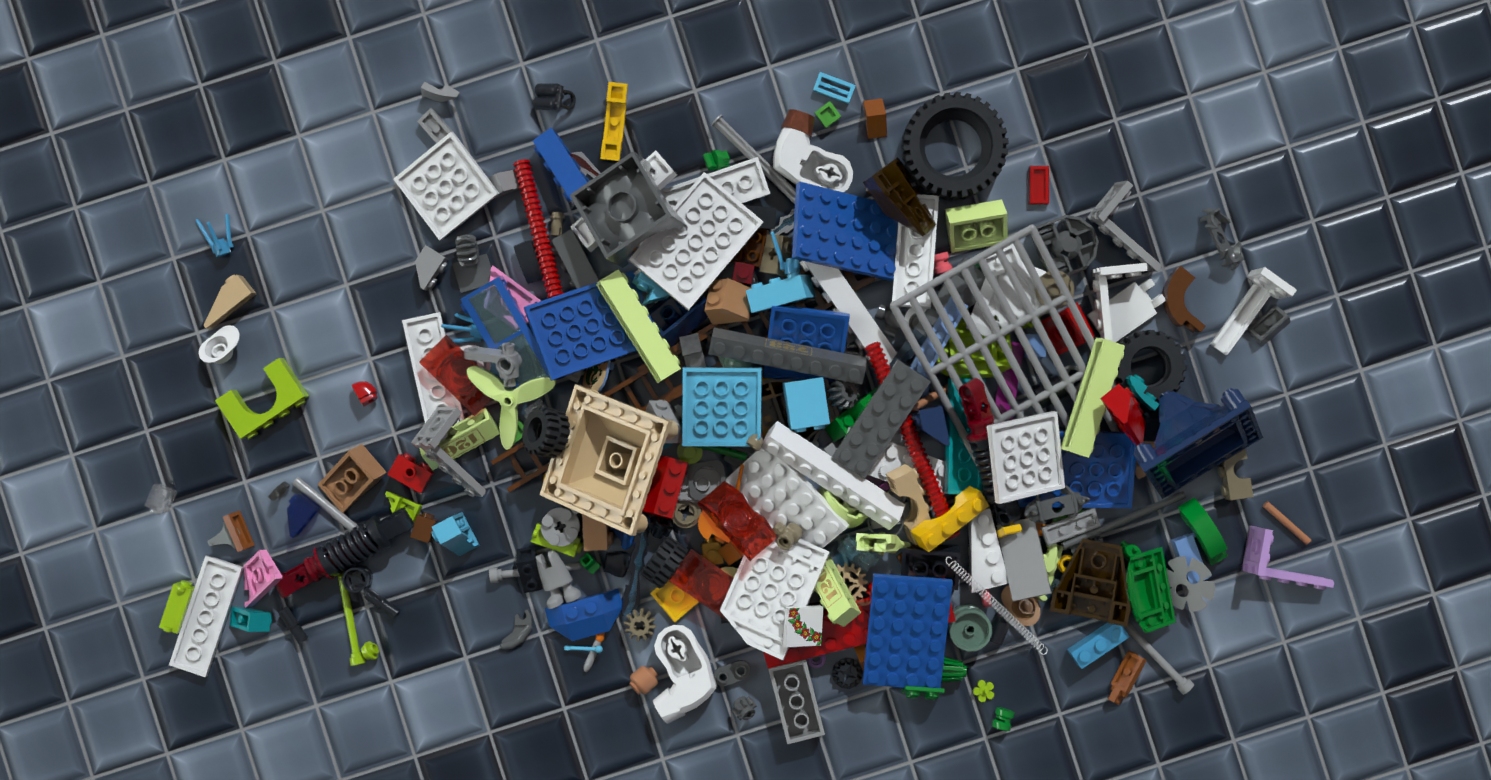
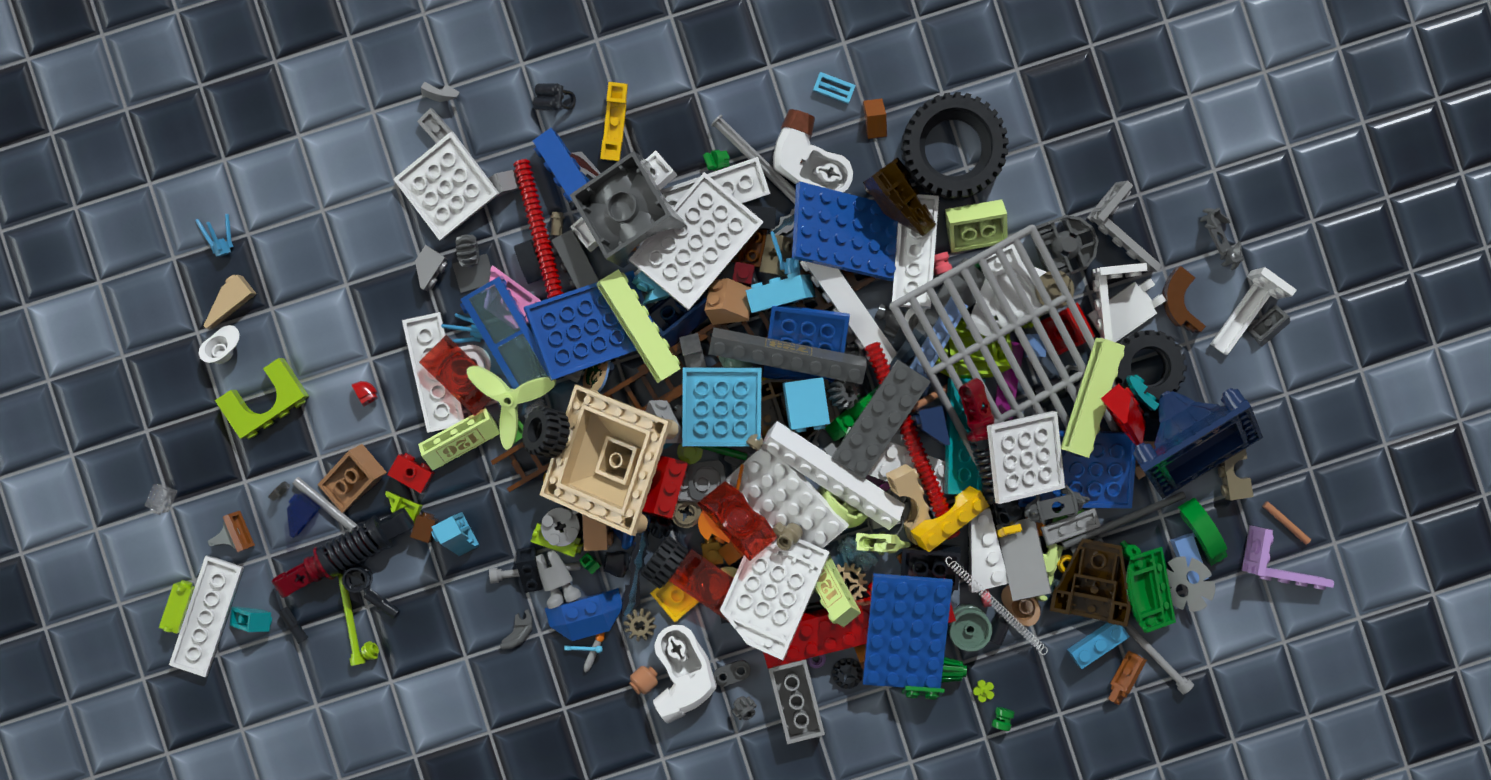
bright pink wing [244,550,282,608] -> none
light grey bracket [411,407,486,497] -> none
light grey piece [464,342,522,387] -> none
white tile [783,605,823,647] -> none
bright green plate [814,101,841,129] -> none
red tile [1029,166,1049,205] -> none

